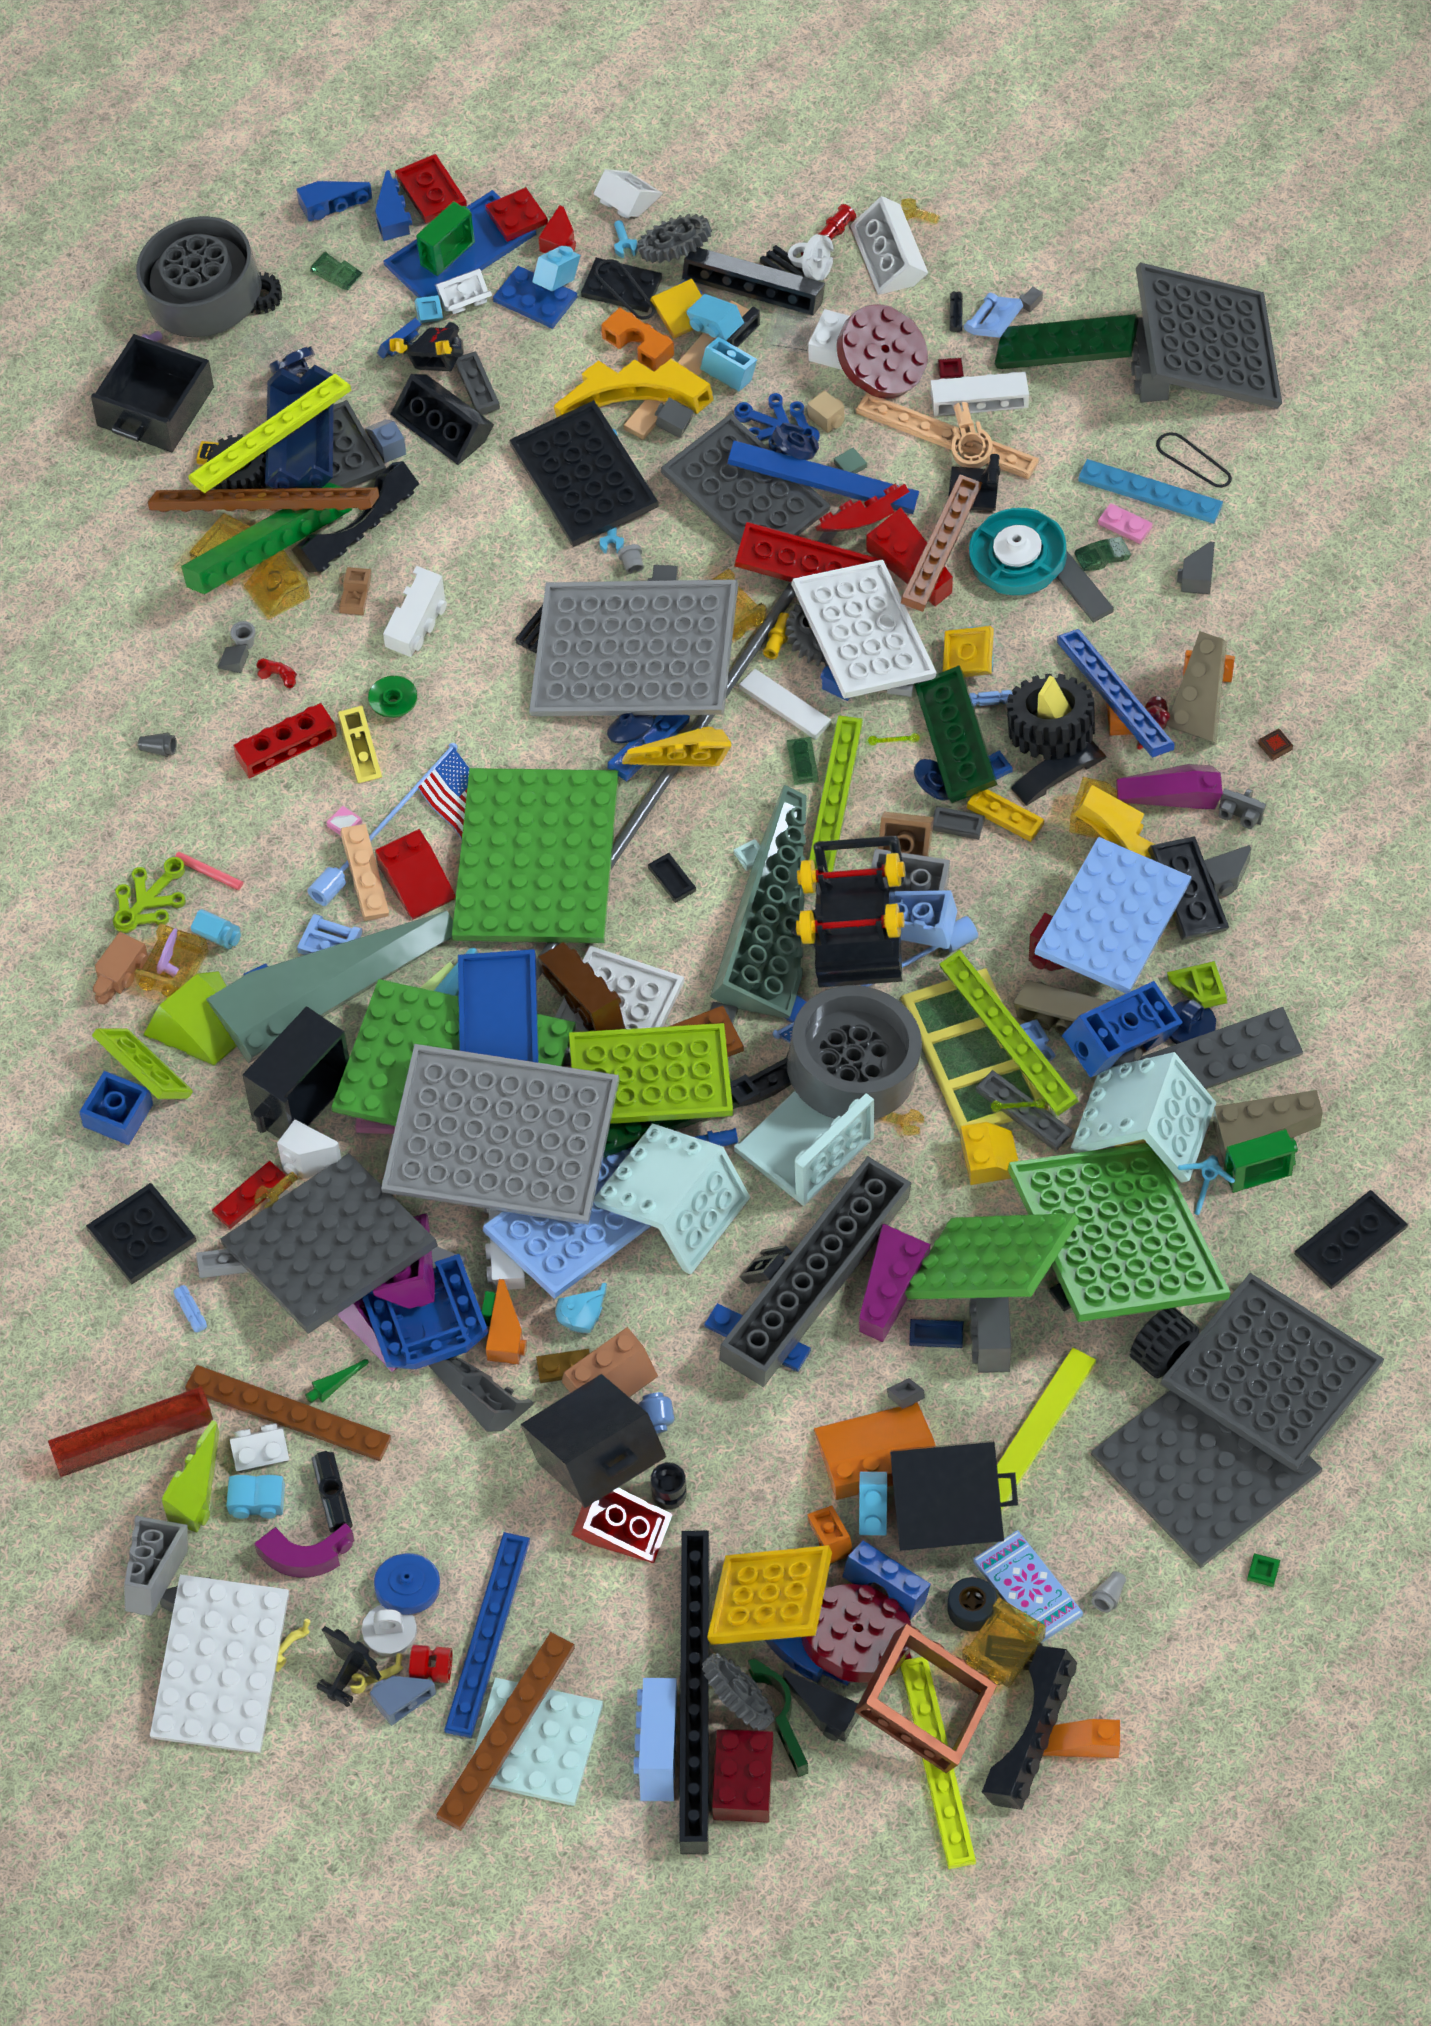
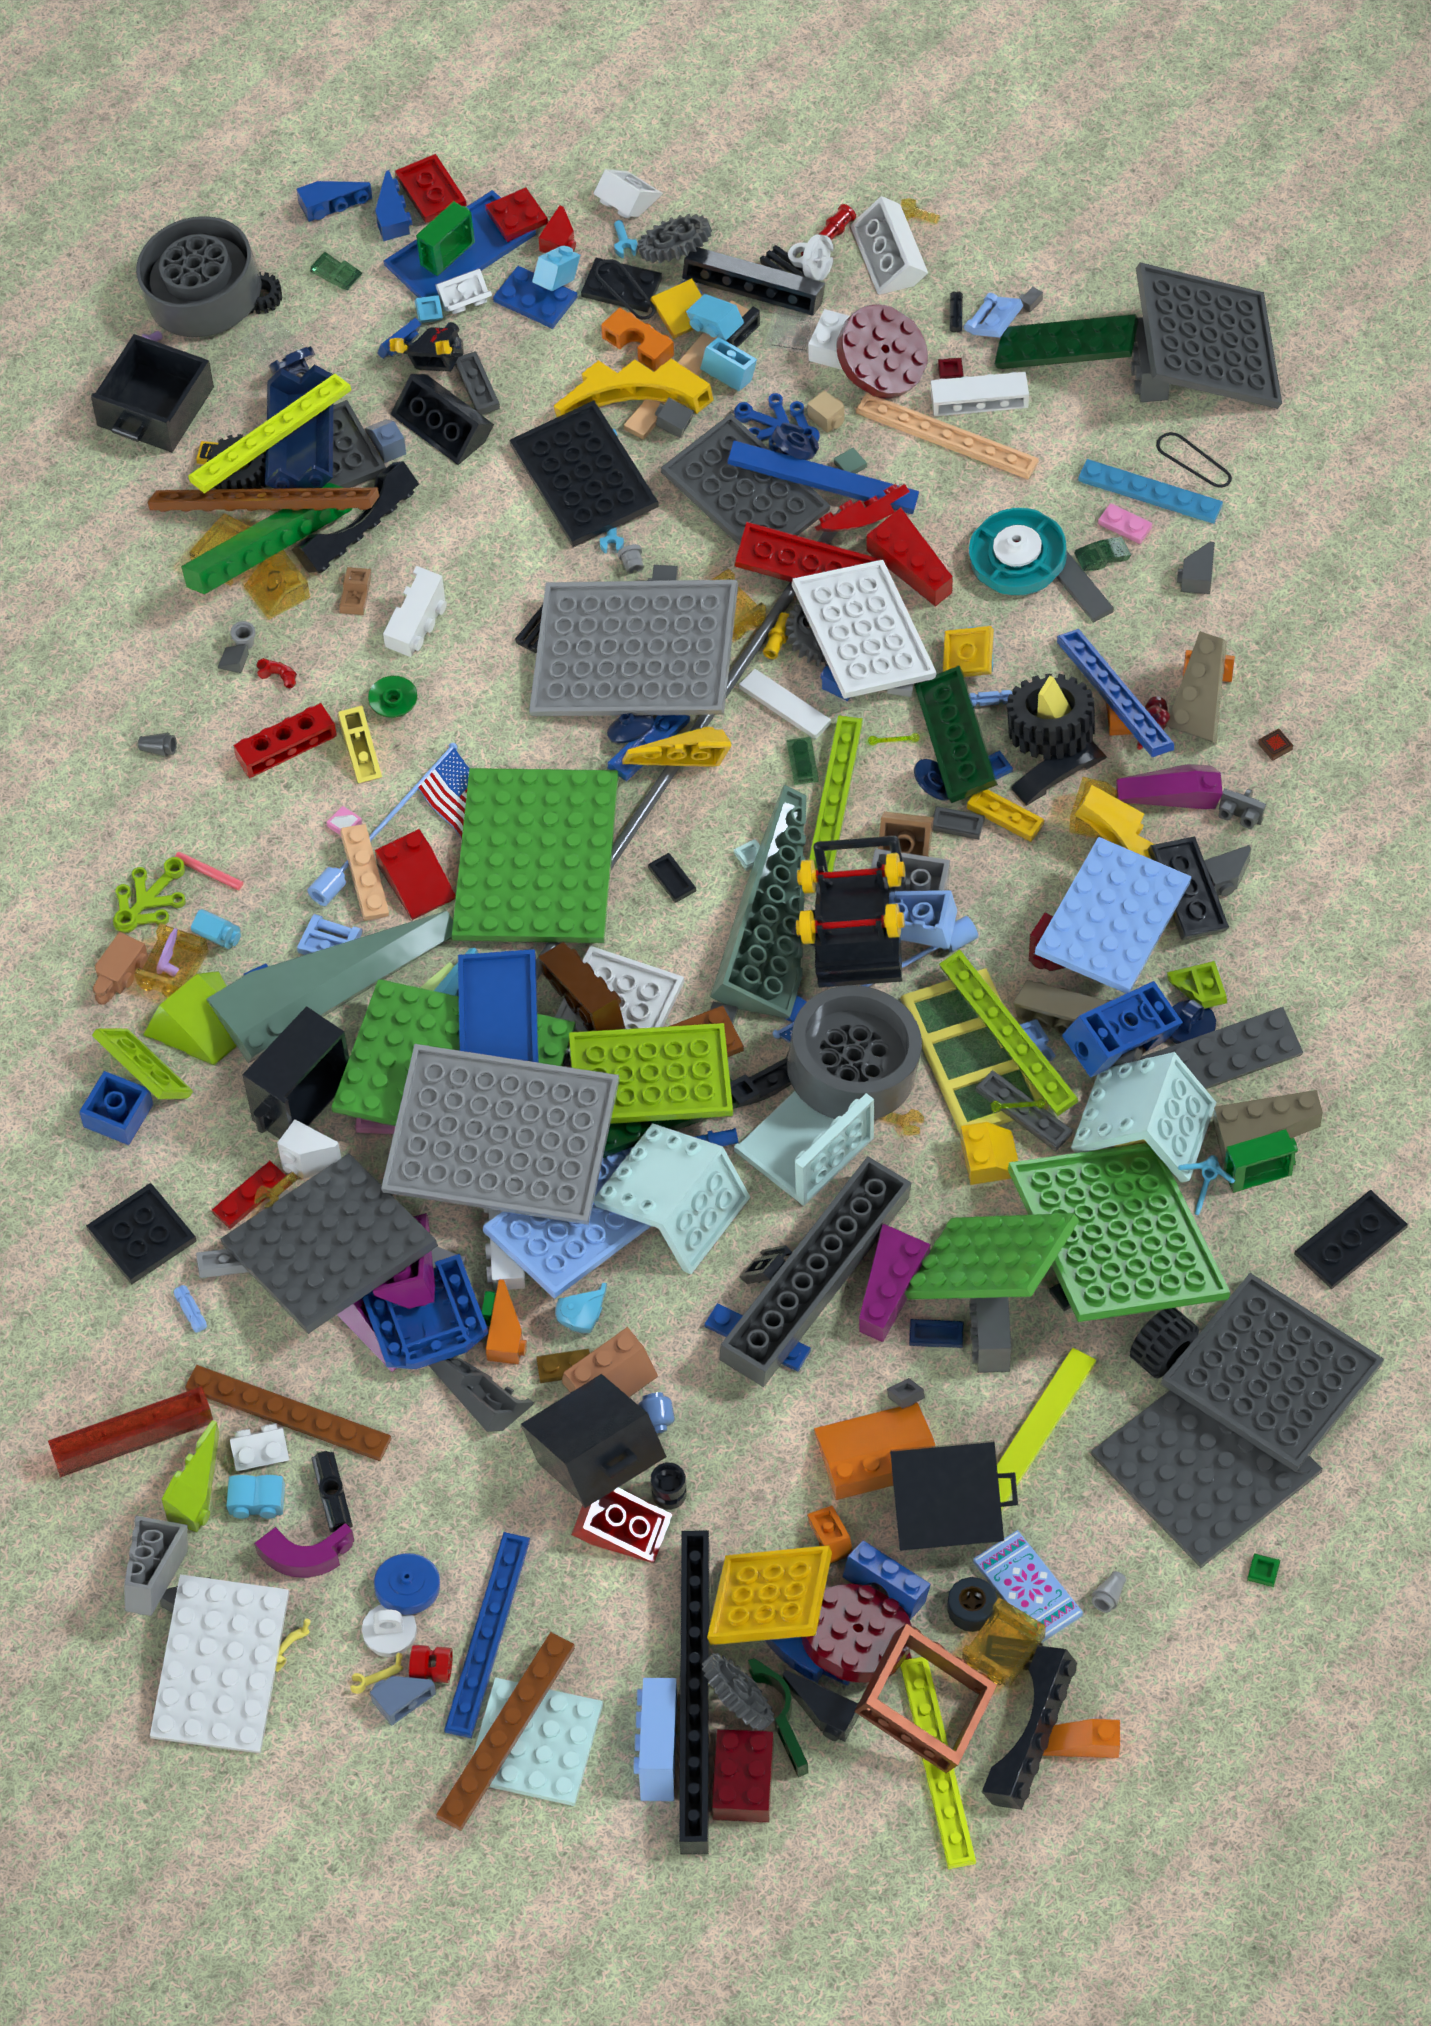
green piece [305,1359,369,1403] -> none
black plate [316,1626,382,1707] -> none
medium azure brick [859,1472,887,1535] -> none
plate [900,475,982,612] -> none
black plate [948,454,1001,511] -> none
light nougat pin [951,402,993,468] -> none

